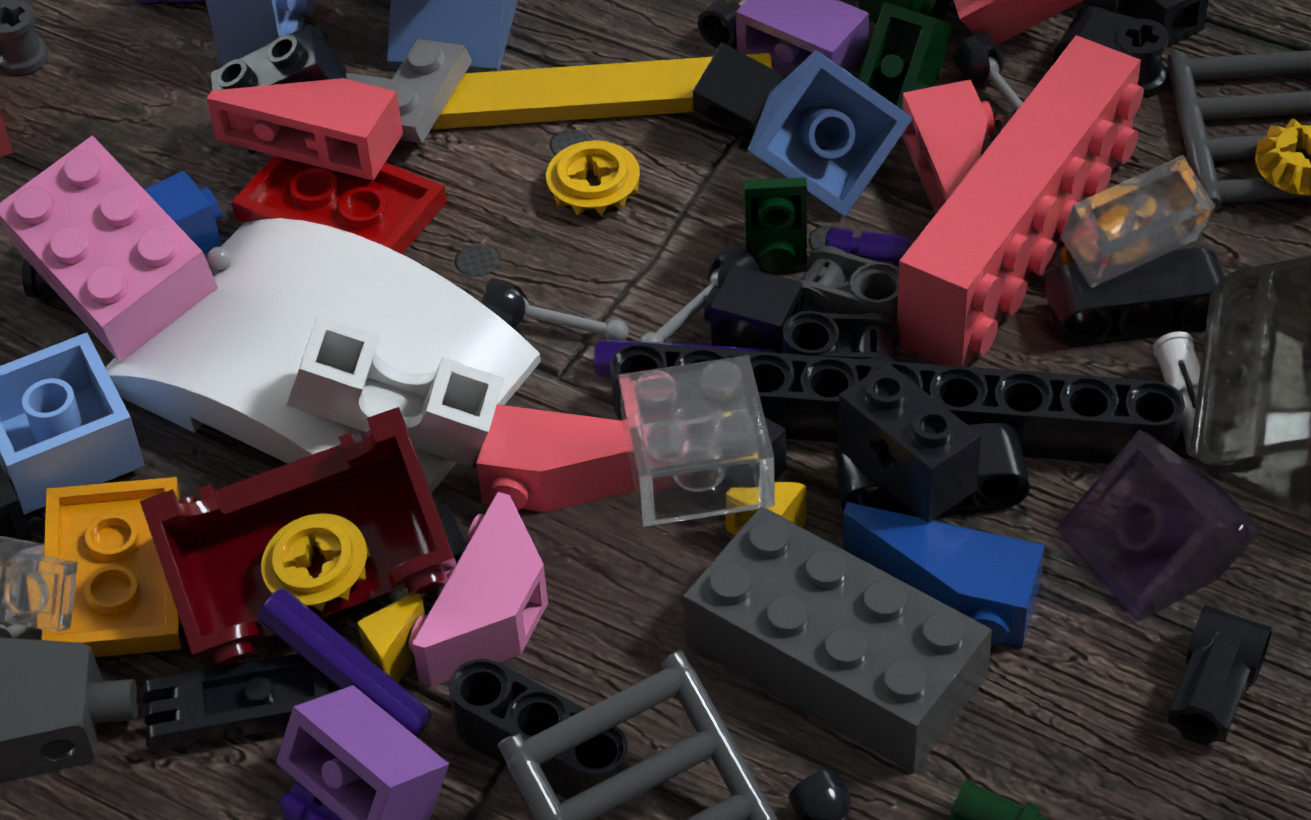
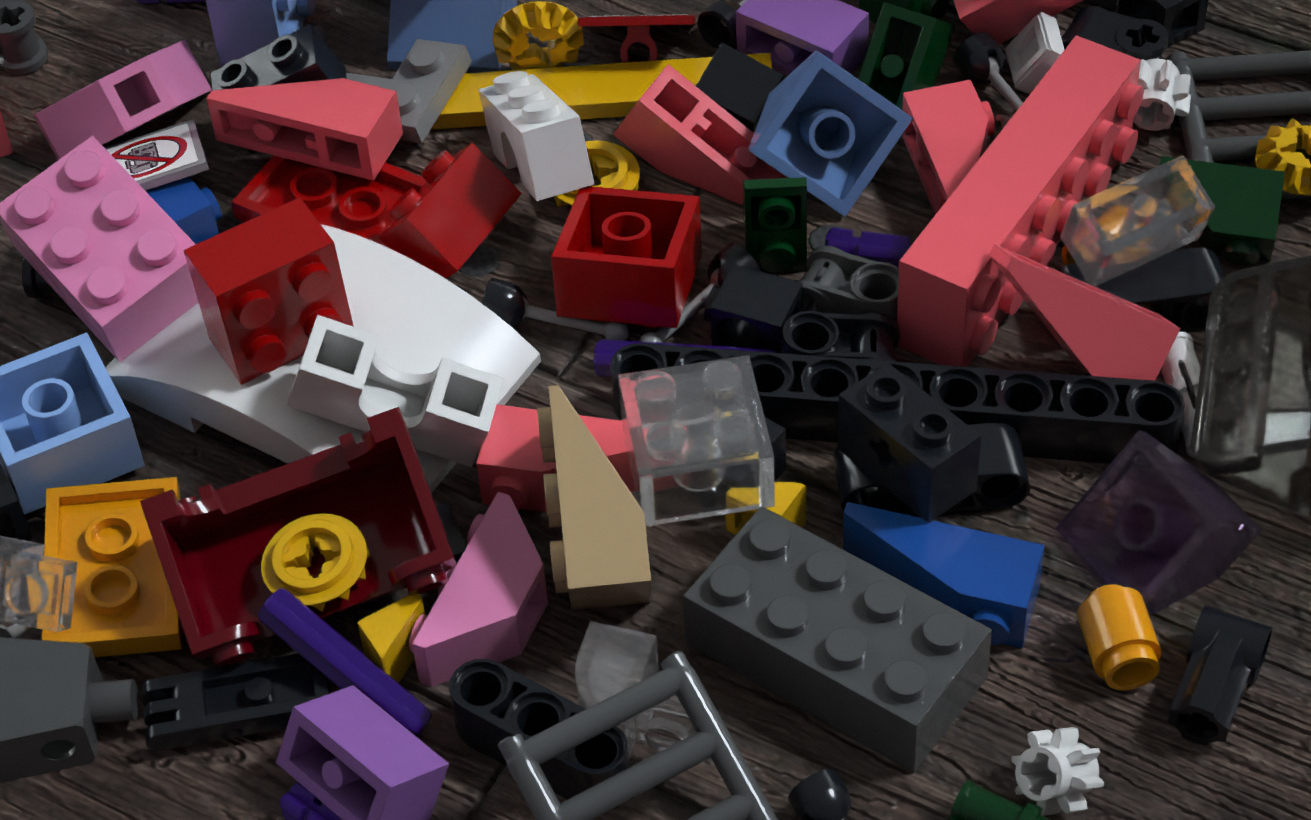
none -> bright pink slope [33,39,212,160]
none -> piece [105,119,209,191]
none -> red brick [183,197,354,385]
none -> red brick [379,143,522,279]
none -> white arch [478,71,594,201]
none -> yellow gear [492,1,584,70]
none -> tan slope [537,385,651,610]
none -> red brick [551,186,702,328]
none -> clear brick [575,621,697,760]
none -> red piece [578,14,697,63]
none -> coral slope [613,64,788,206]
none -> coral slope [989,244,1181,381]
none -> white tile [1005,11,1065,94]
none -> white gear [1011,727,1104,816]
none -> light orange brick [1077,584,1162,690]
none -> white gear [1133,58,1191,131]
none -> dark green slope [1156,156,1285,265]

